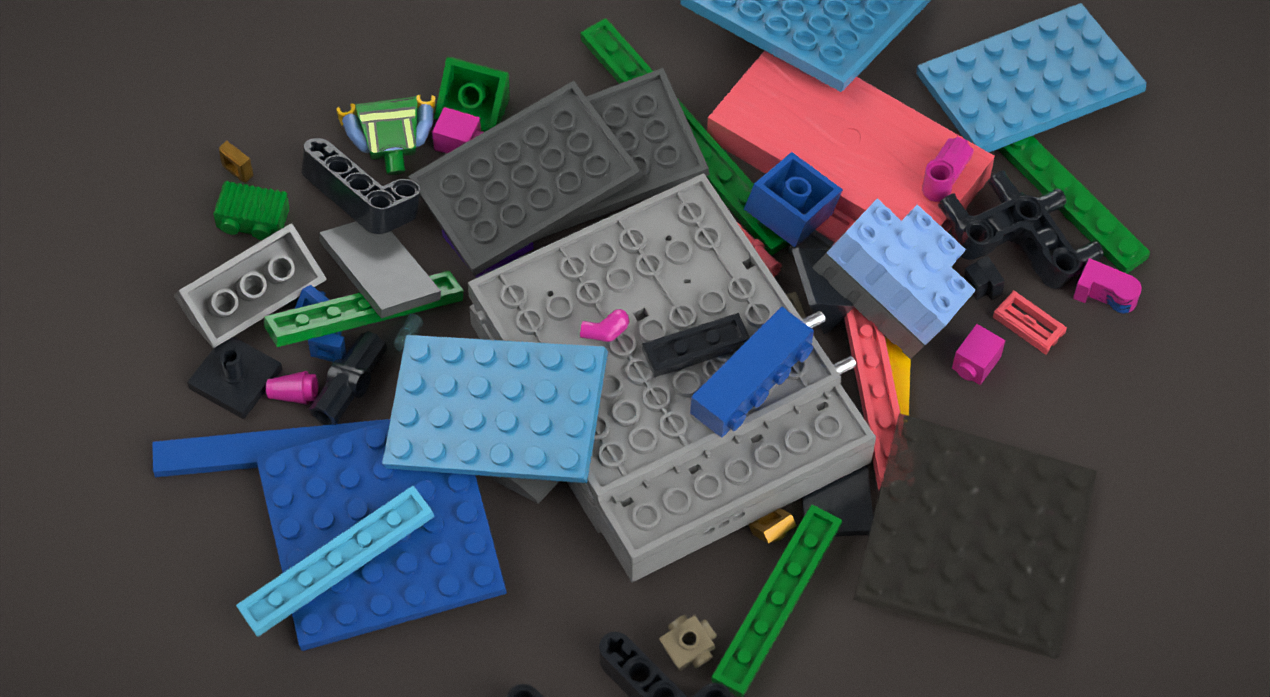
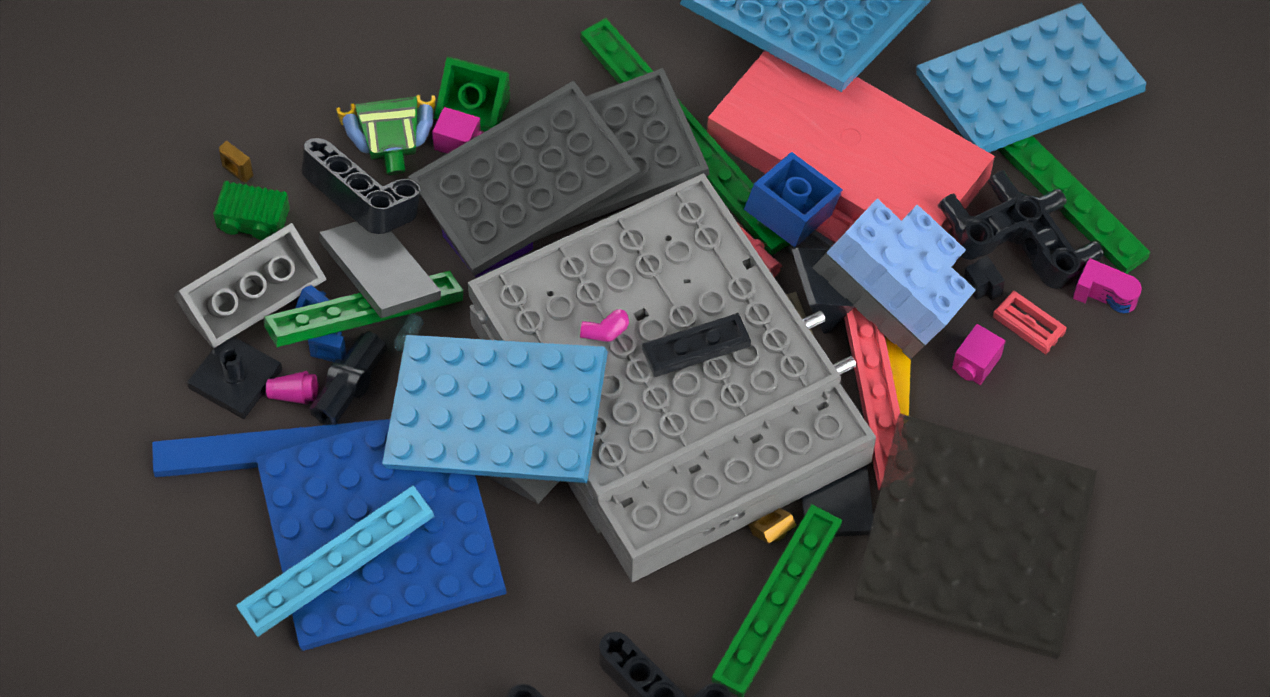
dark tan brick [659,615,717,672] -> none
blue brick [690,306,814,438] -> none
dark pink piece [922,136,974,202] -> none

